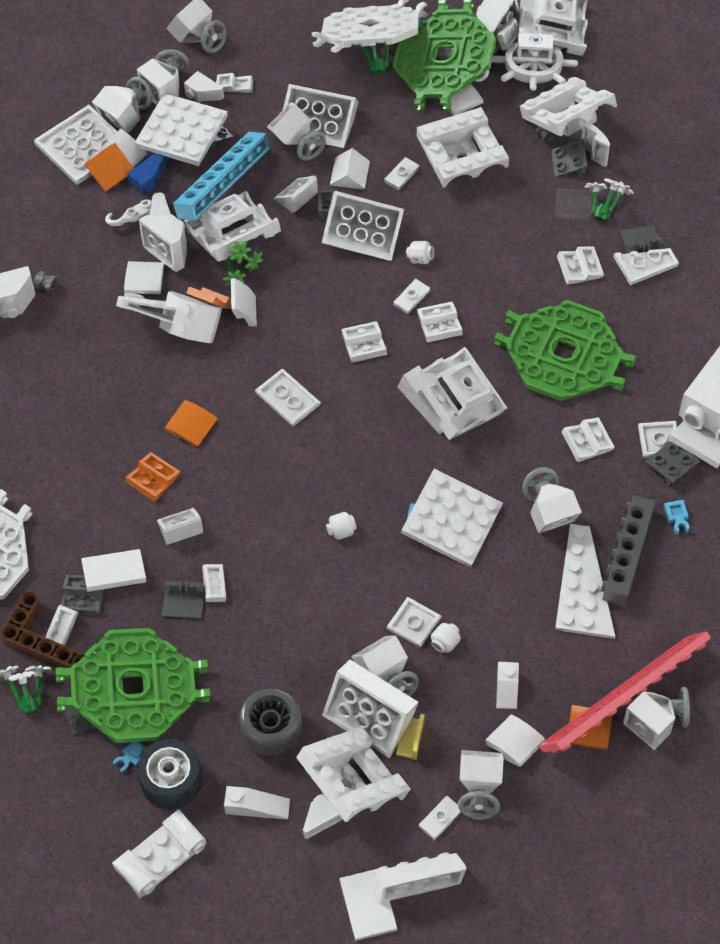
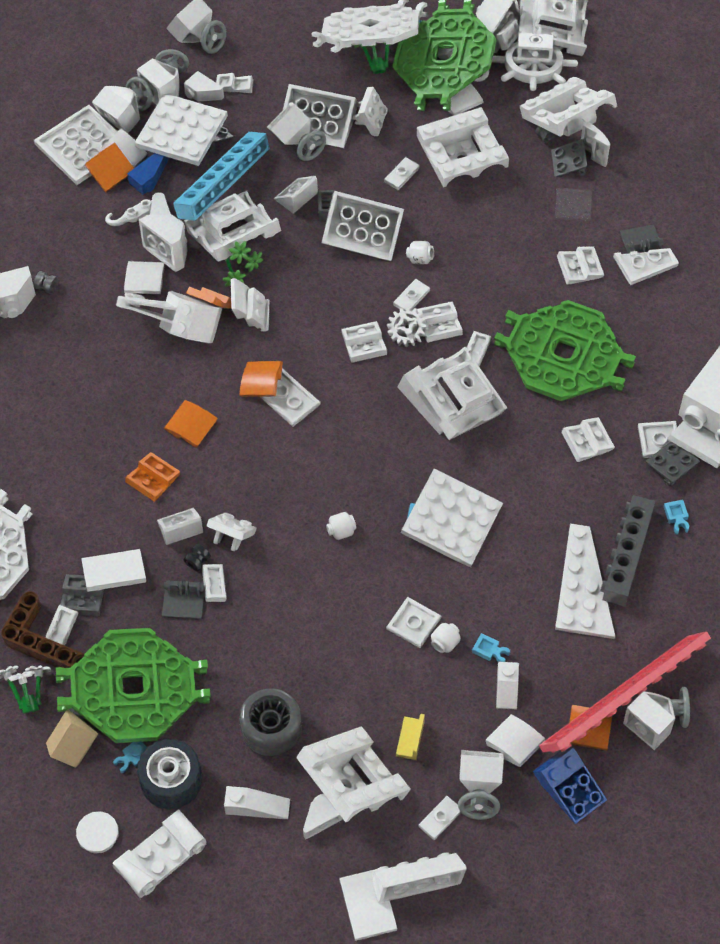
white slope [322,660,418,758] -> none
white slope [330,148,370,190] -> none
white piece [351,636,418,697] -> none
white piece [522,467,582,533] -> none
plant [584,179,633,221] -> none
none -> tan slope [46,709,98,768]
none -> white tile [76,811,119,854]
none -> black wheel [183,544,211,572]
none -> white plate [207,513,257,552]
none -> orange slope [239,361,283,397]
none -> white plate [246,287,270,331]
none -> white plate [352,87,387,136]
none -> white gear [387,307,428,347]
none -> white plate [467,331,491,366]
none -> medium azure plate [472,633,510,662]
none -> blue slope [532,748,607,824]

